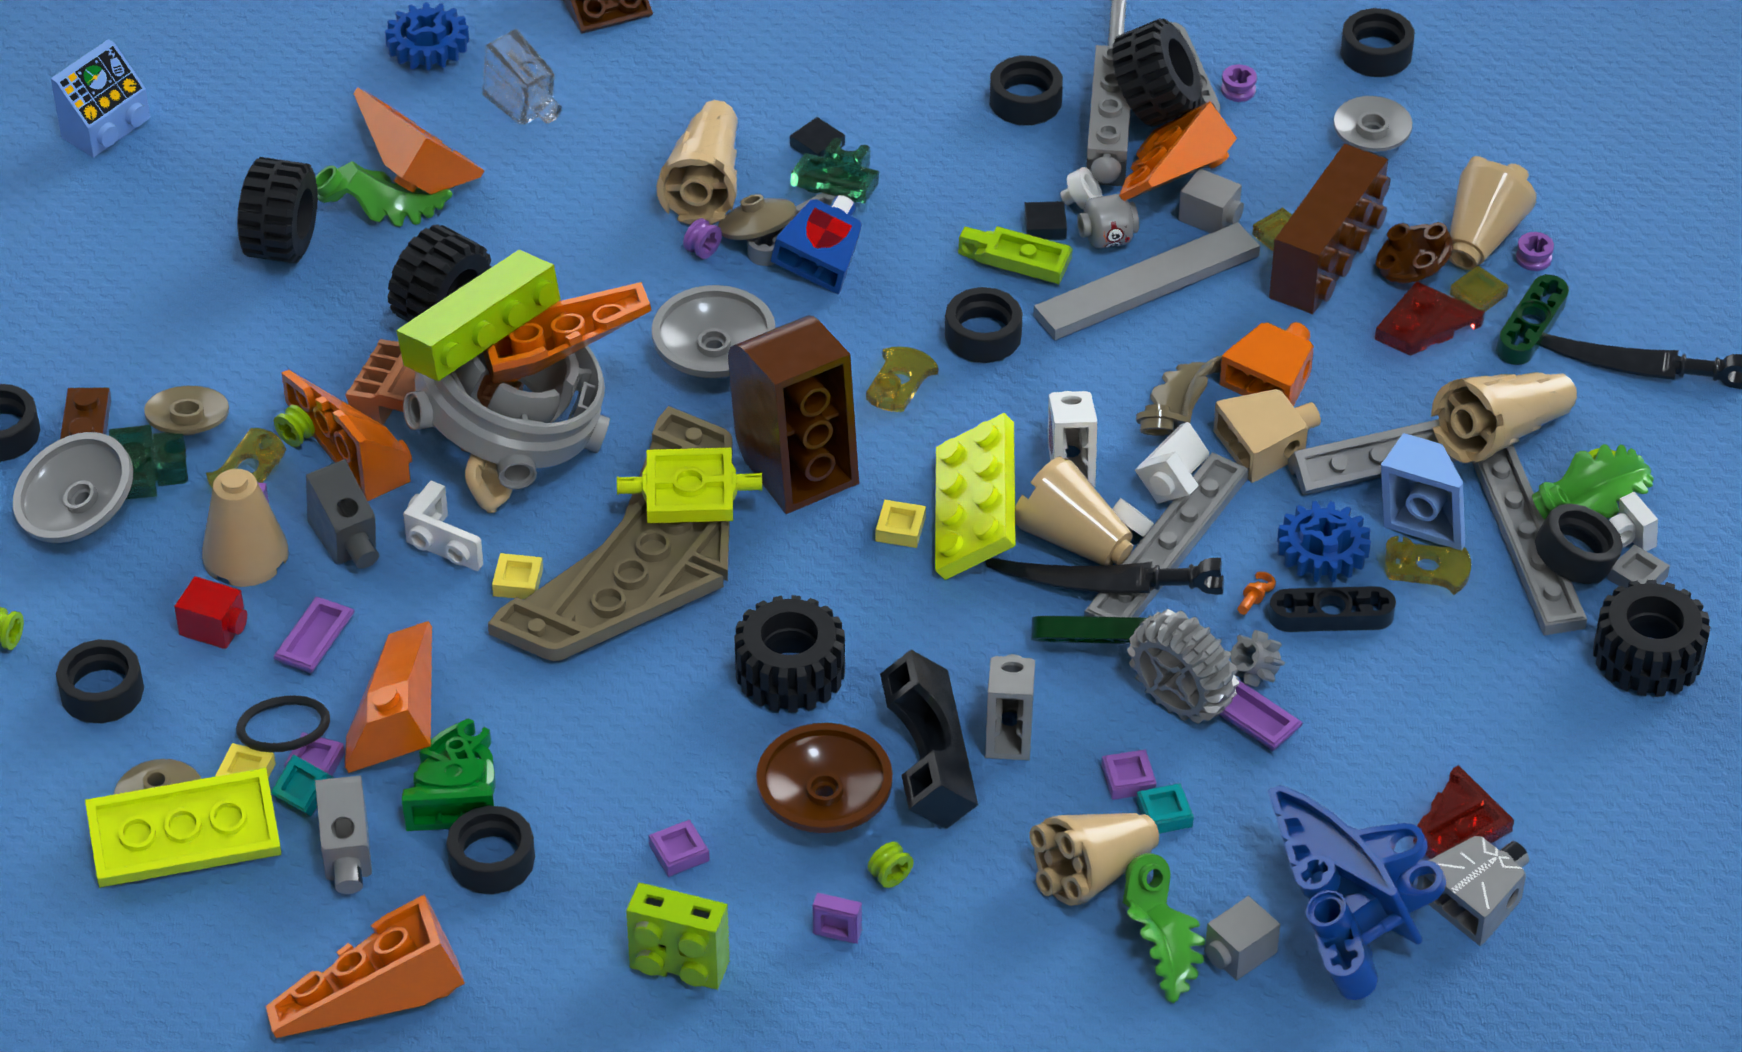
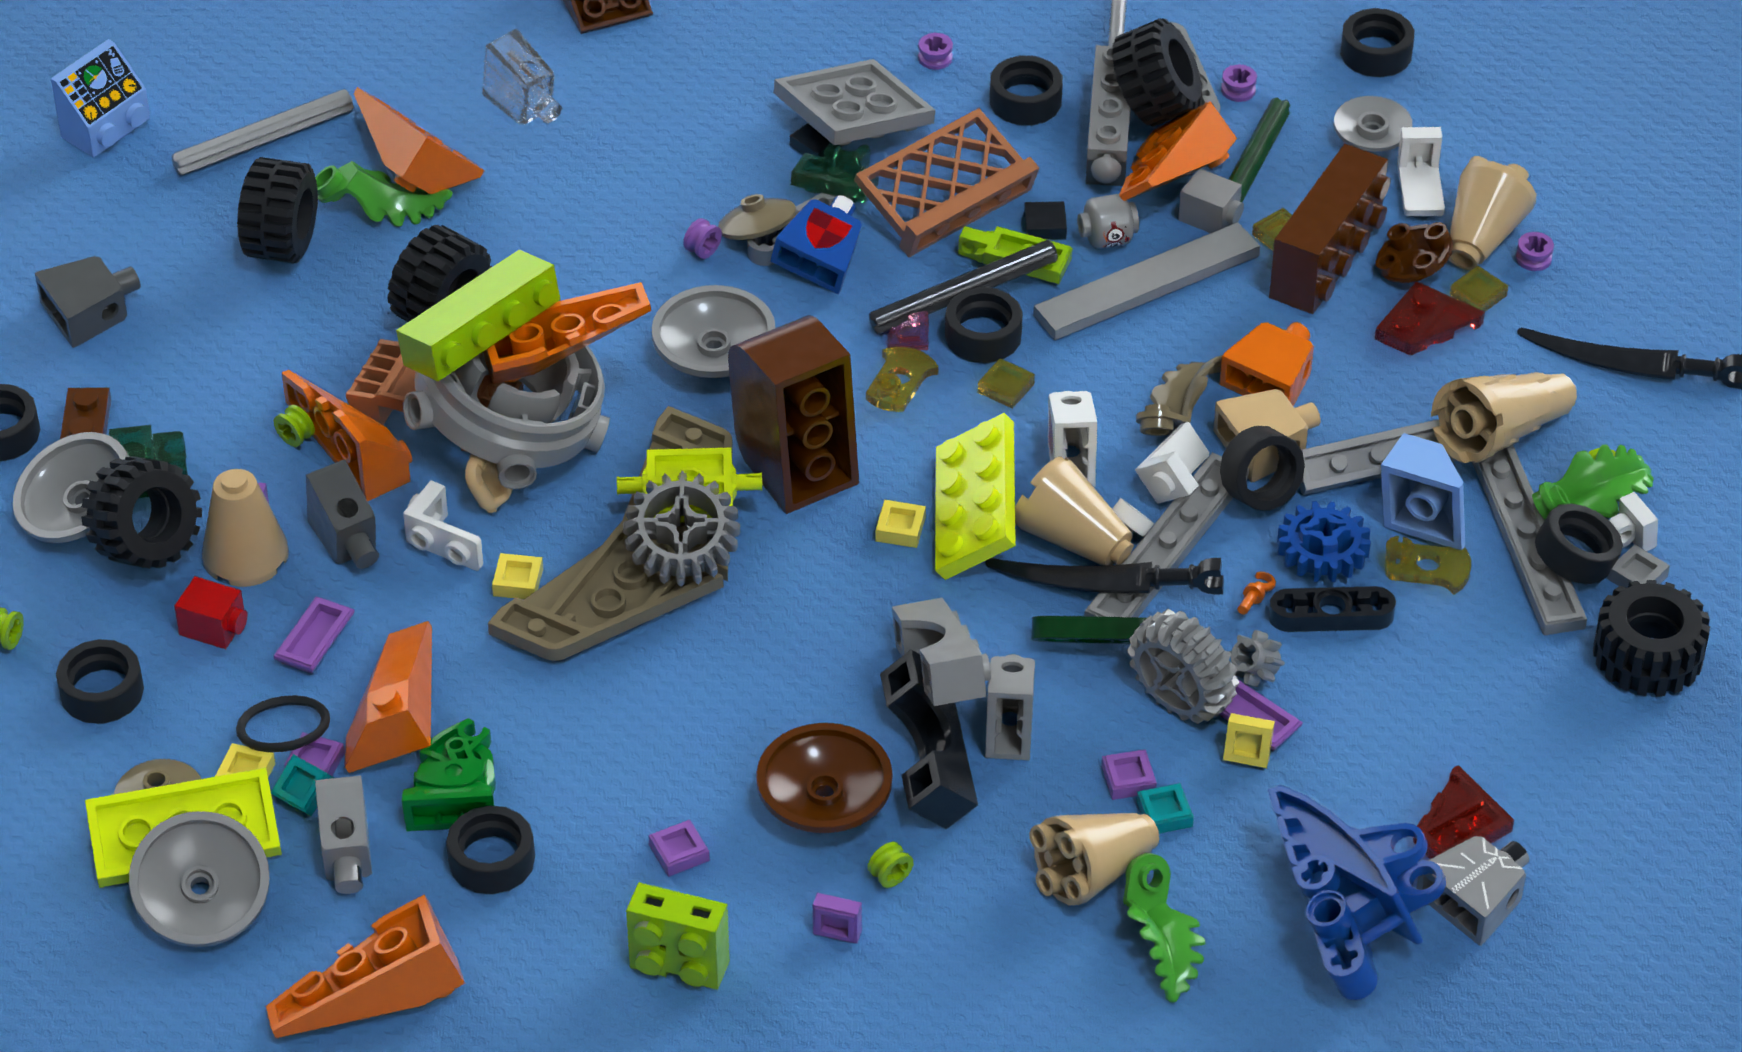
dark tan dish [144,386,229,436] -> none
clear yellow piece [206,428,286,488] -> none
blue gear [385,2,469,70] -> none
tan cone [656,100,738,225] -> none
black tyre [734,595,845,713] -> none
white tile [1060,167,1102,209] -> none
light grey brick [1205,896,1280,981] -> none
dark green beam [1496,275,1569,365] -> none
none -> dark grey torso [35,256,141,348]
none -> black tyre [81,456,202,569]
none -> light grey dish [129,811,269,947]
none -> light grey axle [172,89,353,175]
none -> light grey gear [623,470,740,587]
none -> light grey plate [774,59,935,145]
none -> nougat fence [854,108,1039,257]
none -> black axle [869,240,1058,334]
none -> clear pink tile [887,311,929,352]
none -> light grey arch [892,598,991,706]
none -> medium lavender bush [918,33,953,70]
none -> clear yellow tile [978,358,1035,409]
none -> black tyre [1220,426,1305,511]
none -> light yellow tile [1223,713,1275,768]
none -> dark green axle [1228,97,1290,202]
none -> white bracket [1397,127,1445,217]

